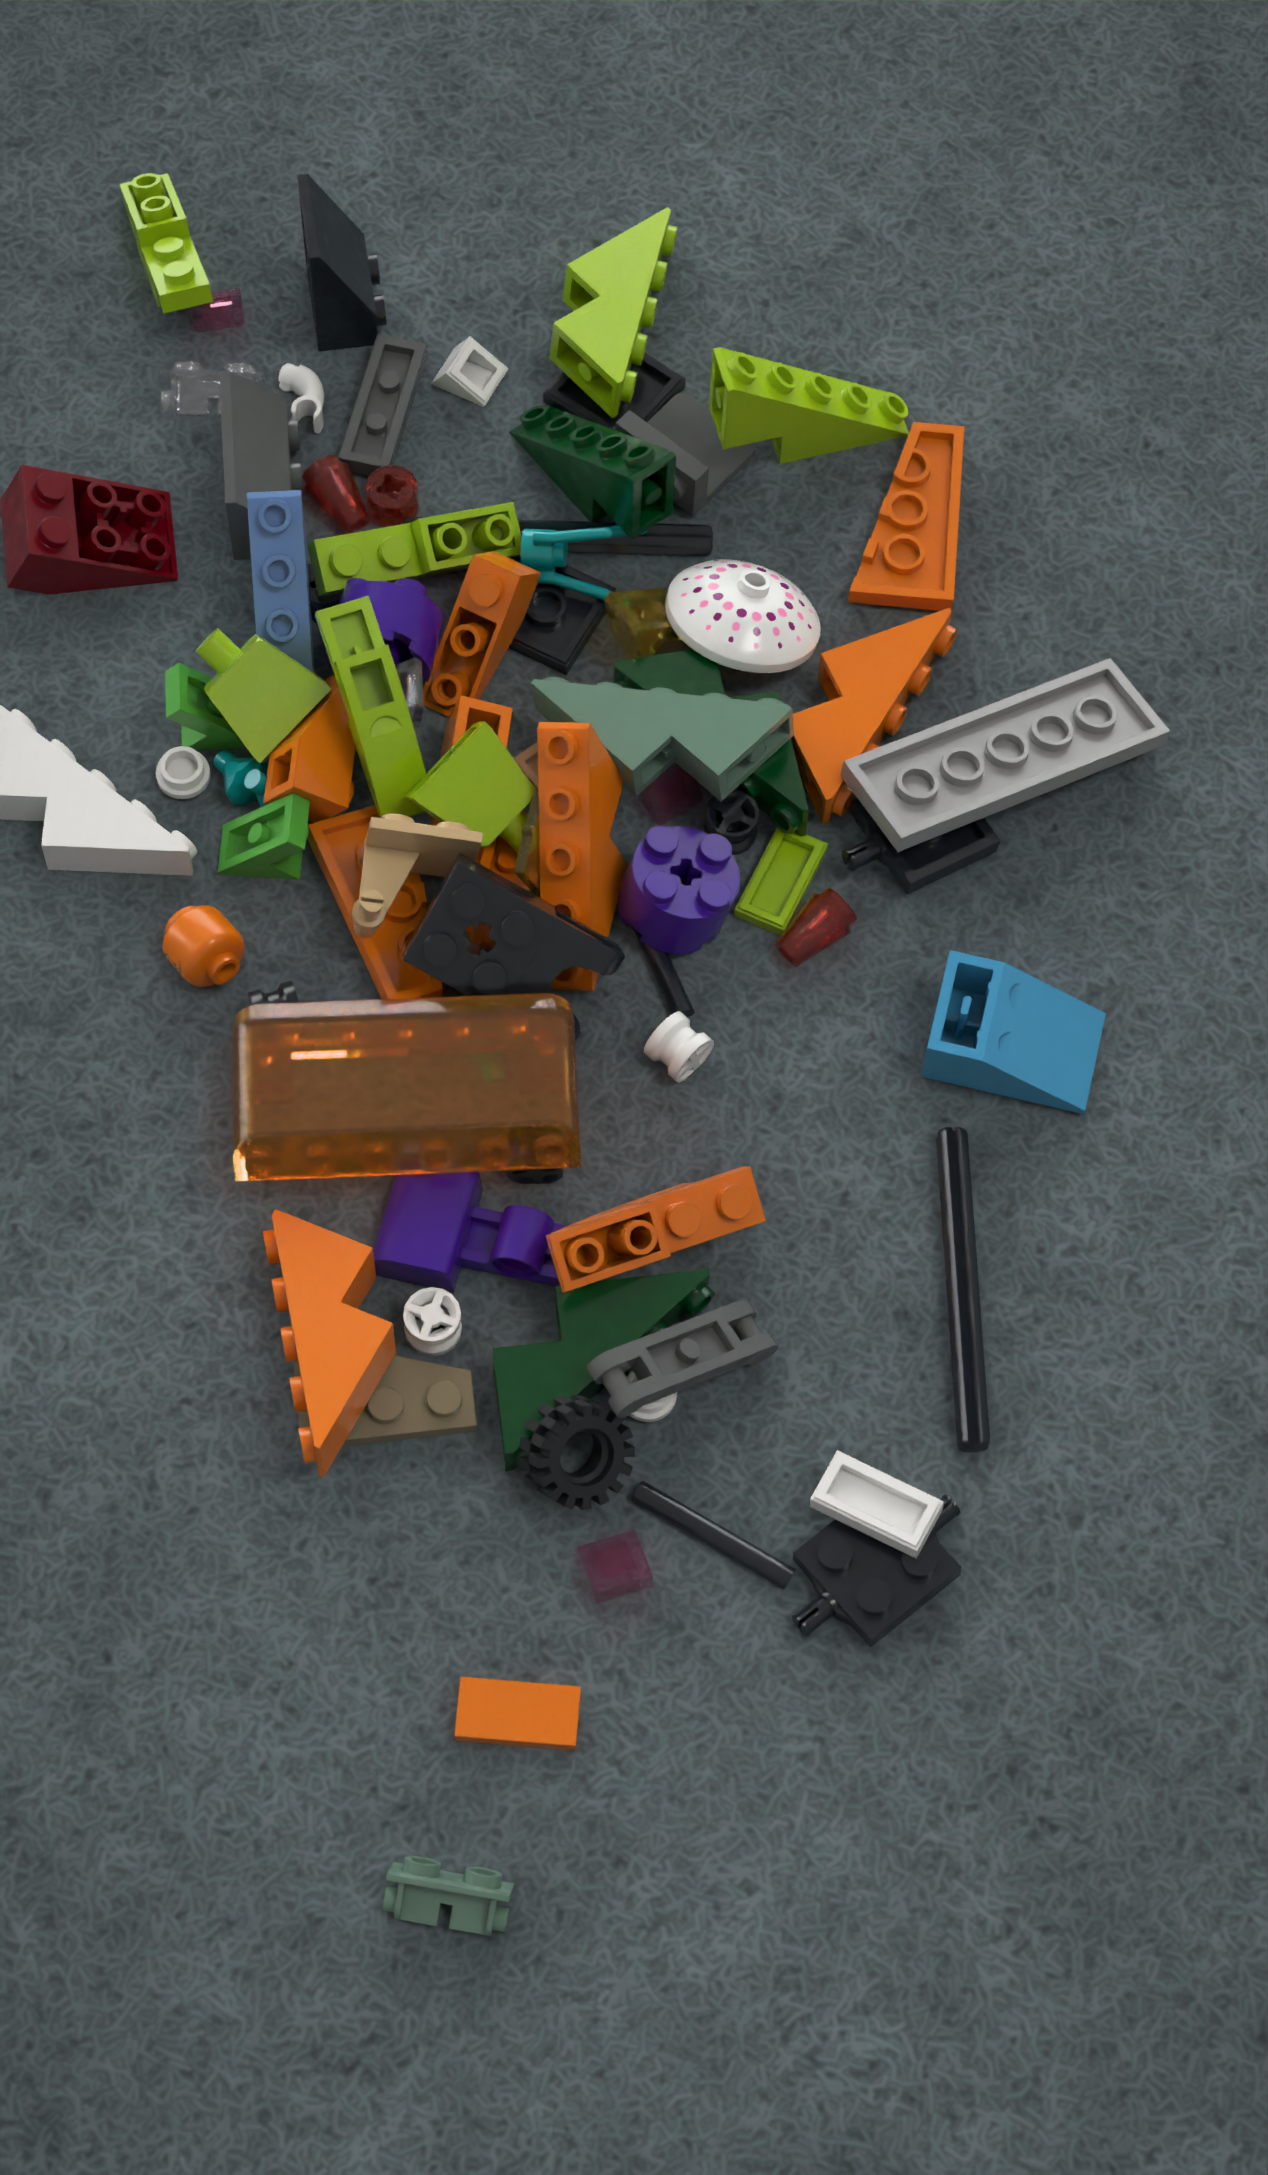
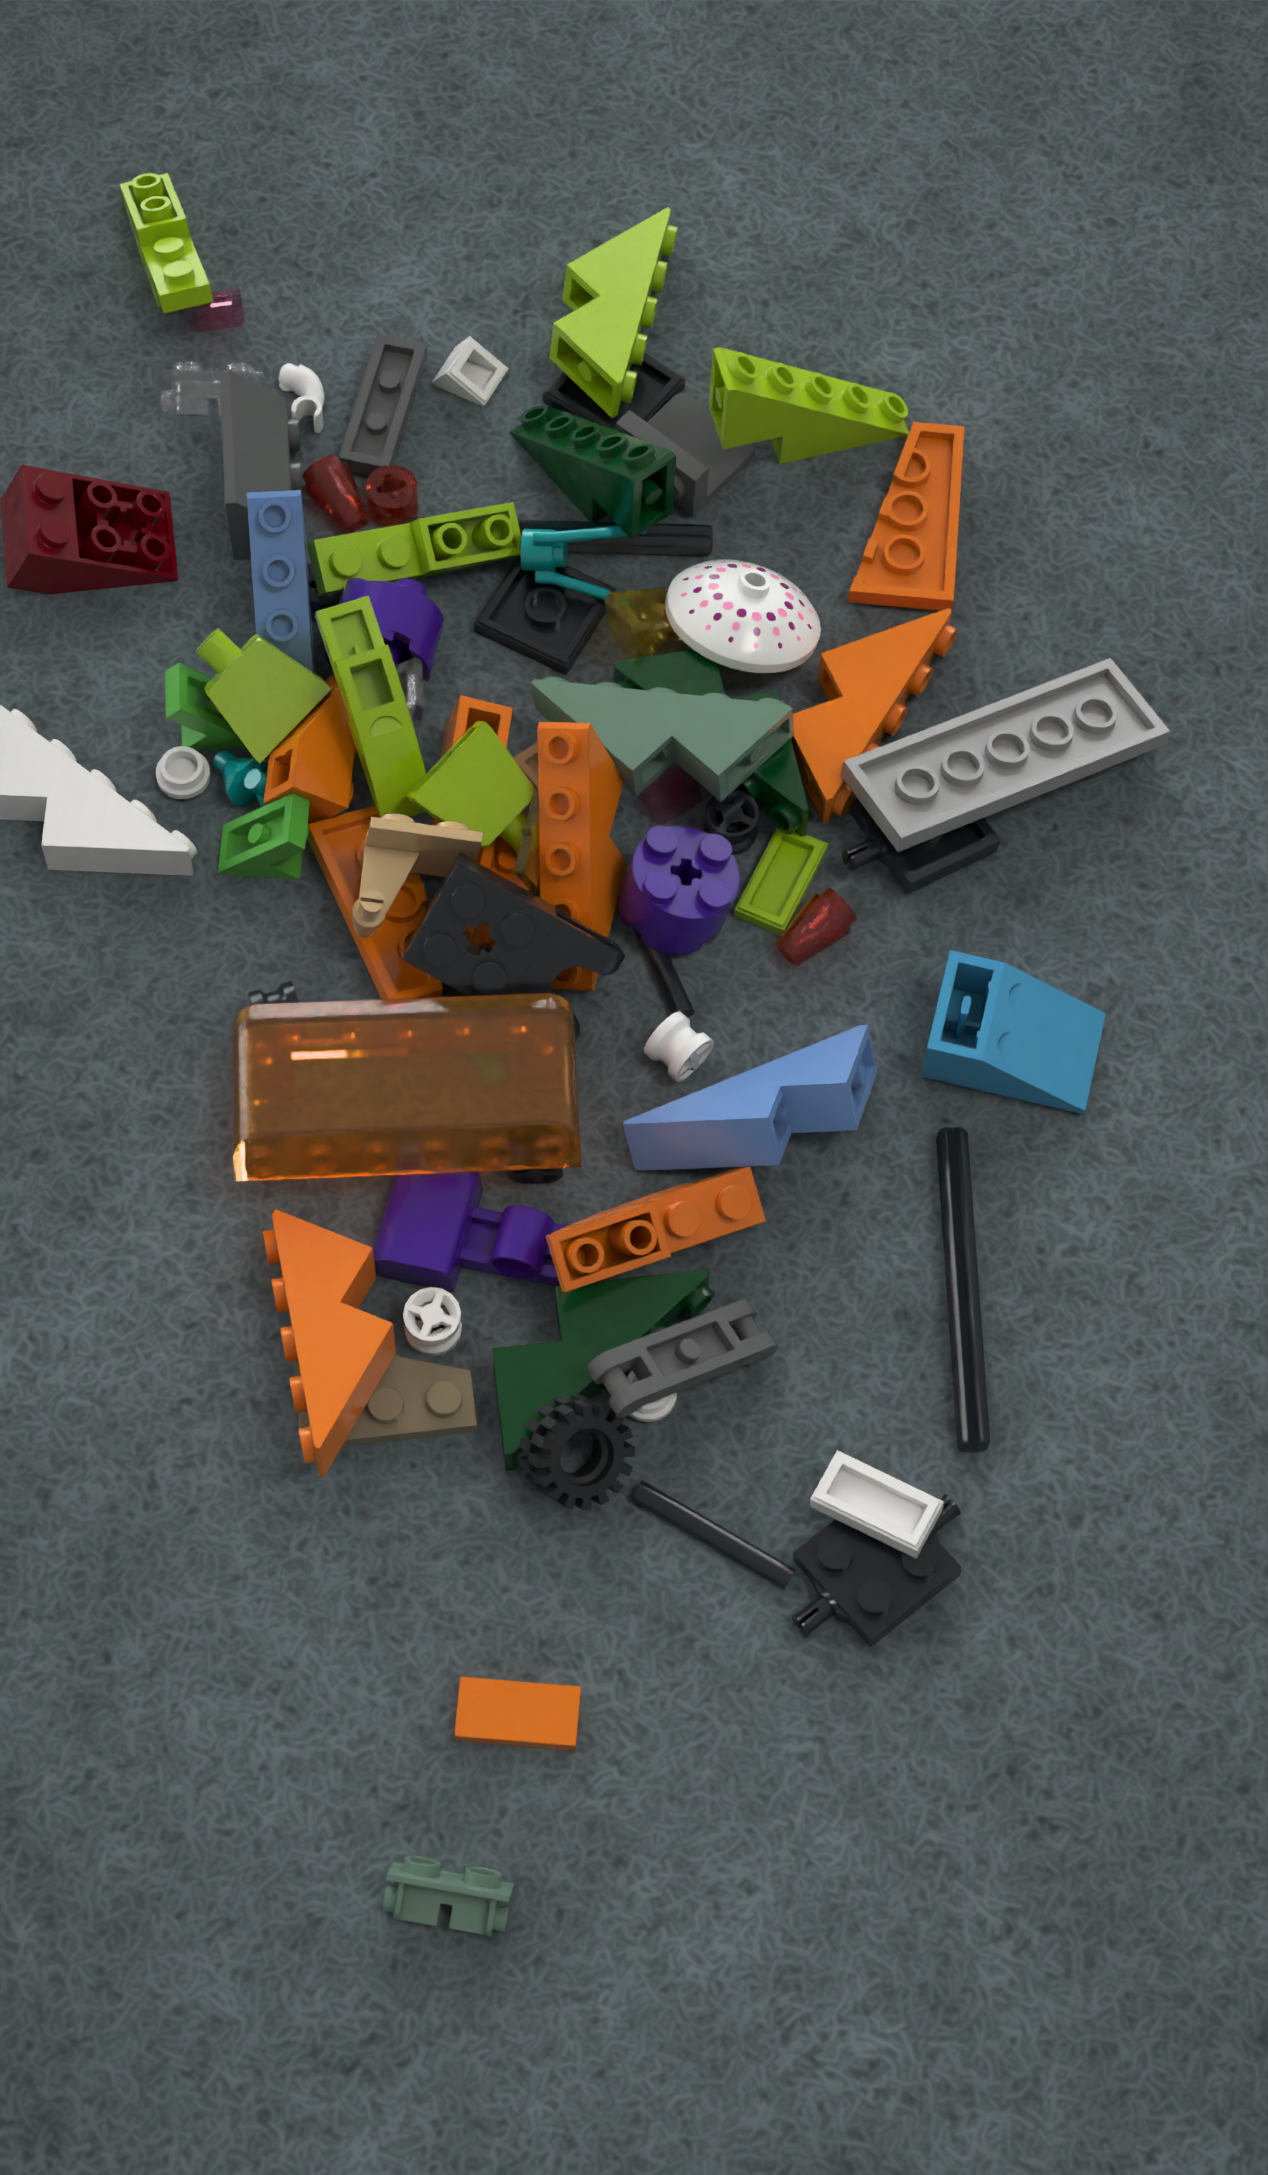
orange head [162,905,245,987] -> none
black slope [297,174,387,352] -> none
orange slope [418,552,541,717] -> none
clear pink slope [578,1530,653,1604] -> none
none -> medium blue slope [623,1025,877,1171]

